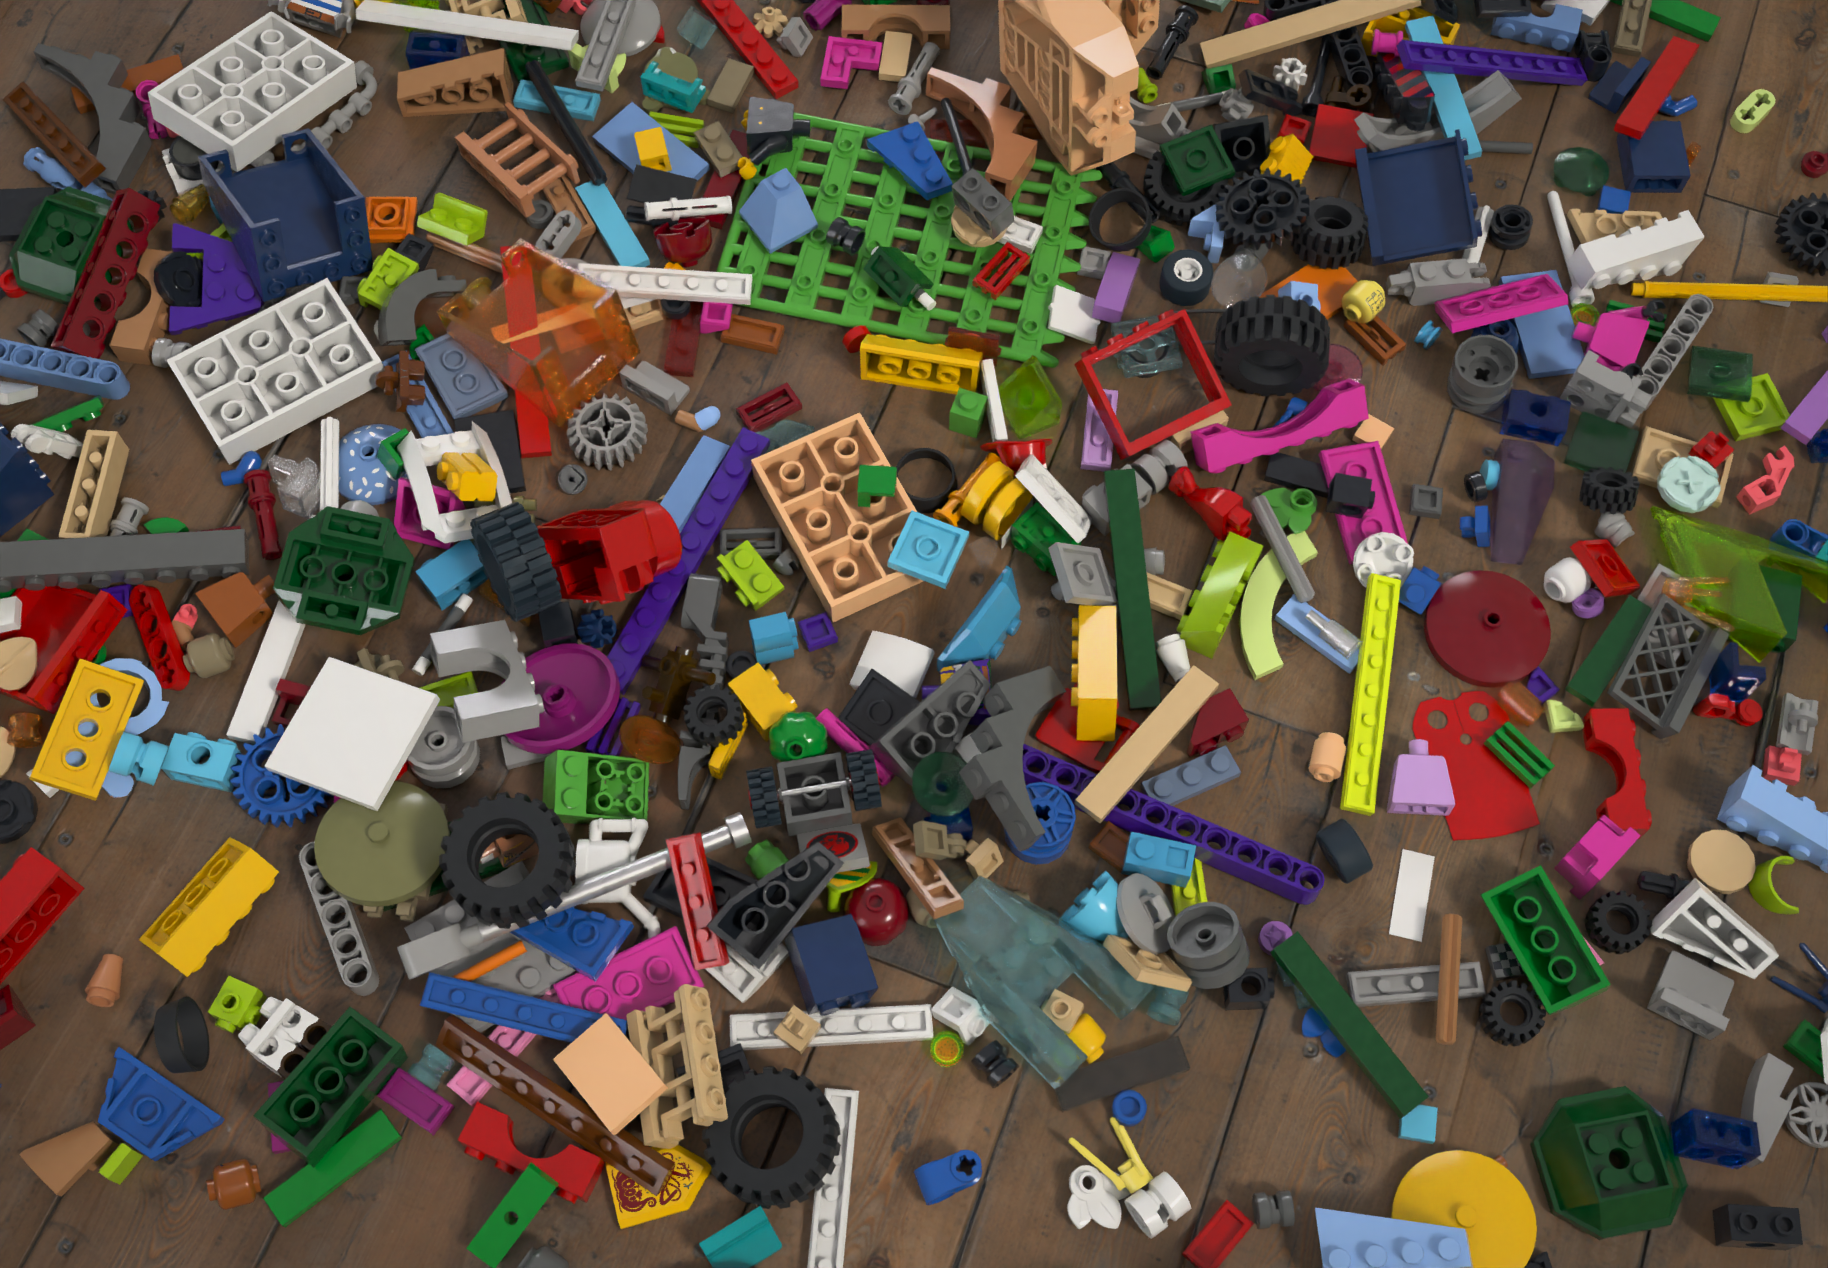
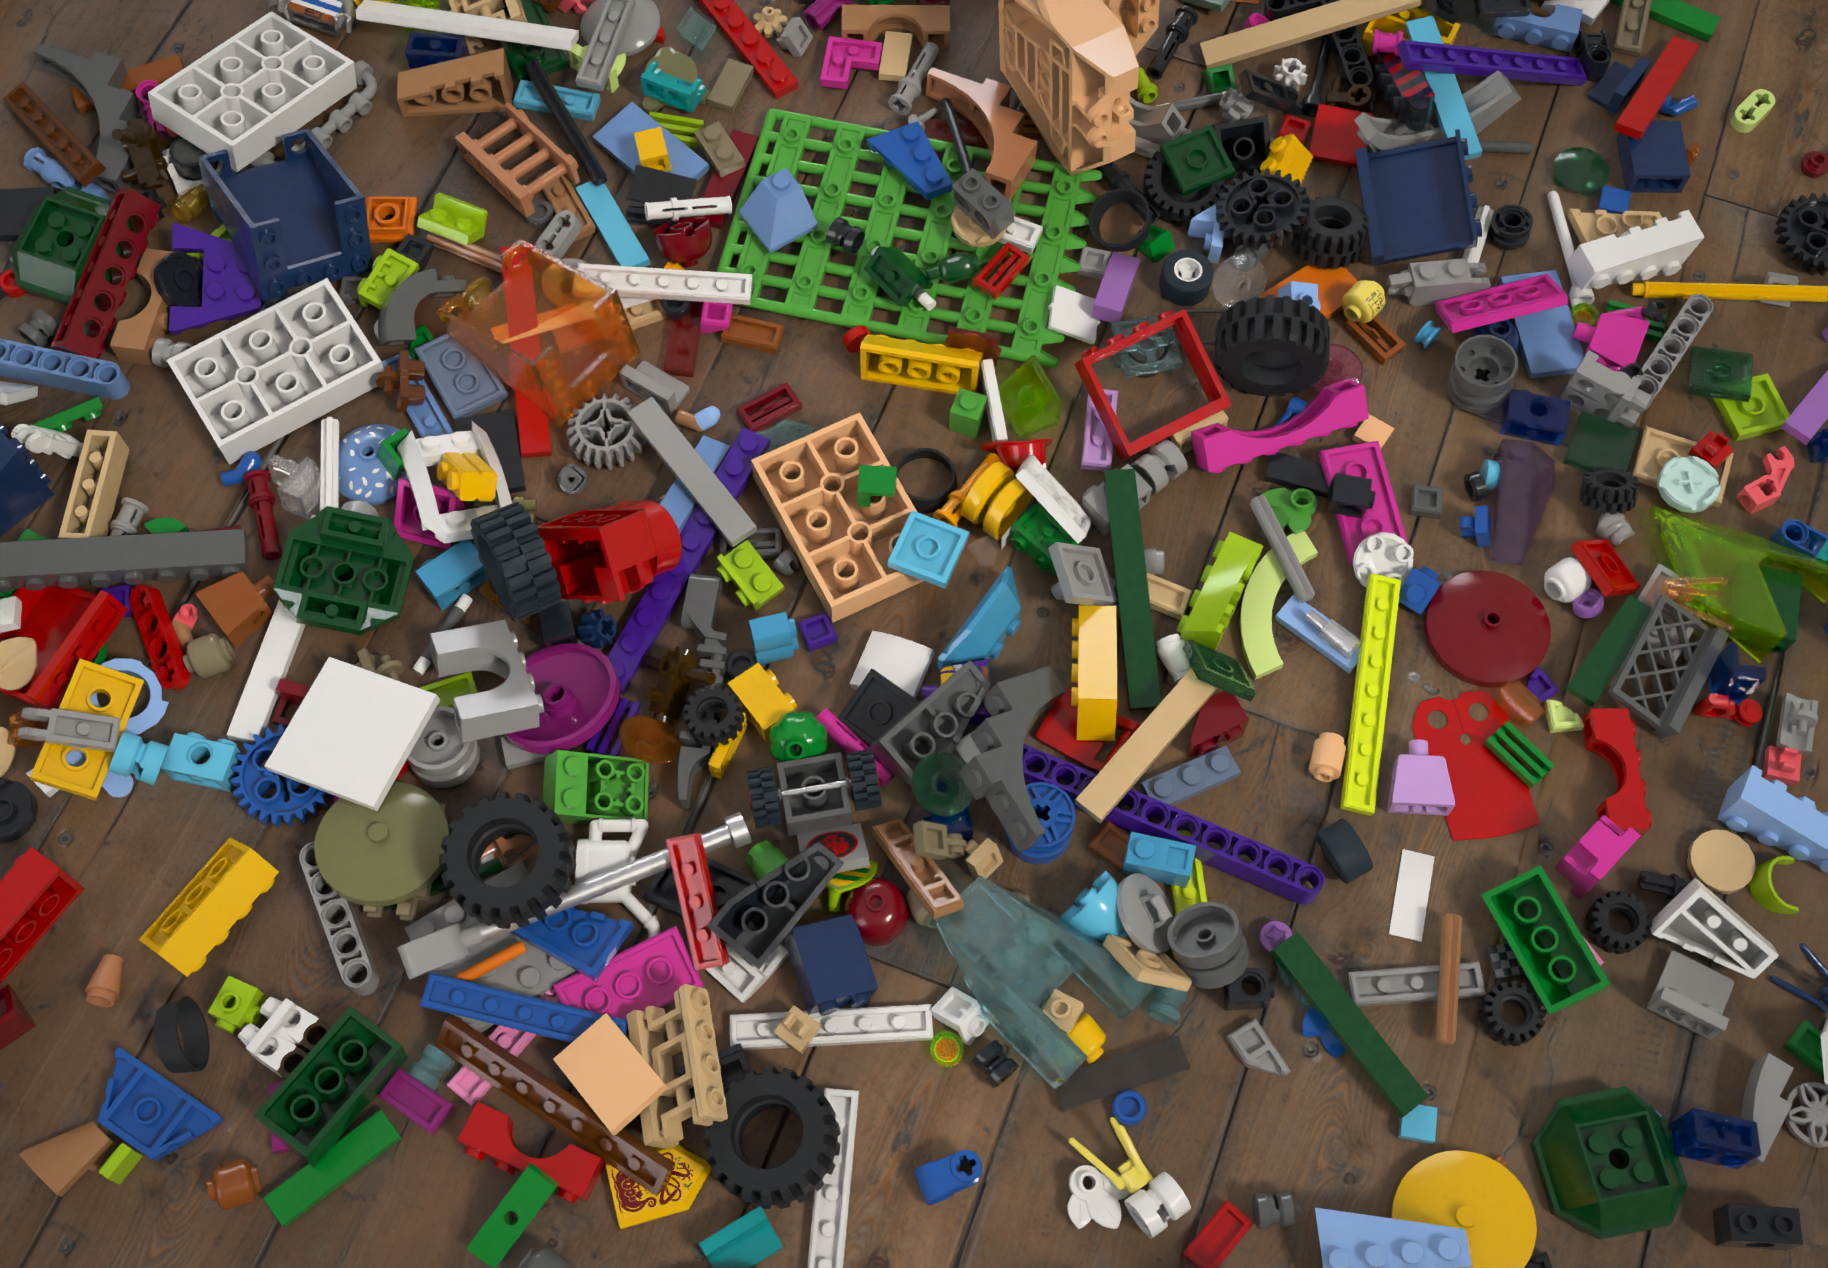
torso [738,97,810,180] -> none
red hips [1168,466,1252,541] -> none
none -> light grey hinge [17,707,121,753]
none -> dark brown piece [112,119,170,190]
none -> light grey tile [627,396,757,548]
none -> dark green plant [926,252,980,283]
none -> clear green tile [1182,640,1257,702]
none -> light grey tile [1226,1018,1291,1077]

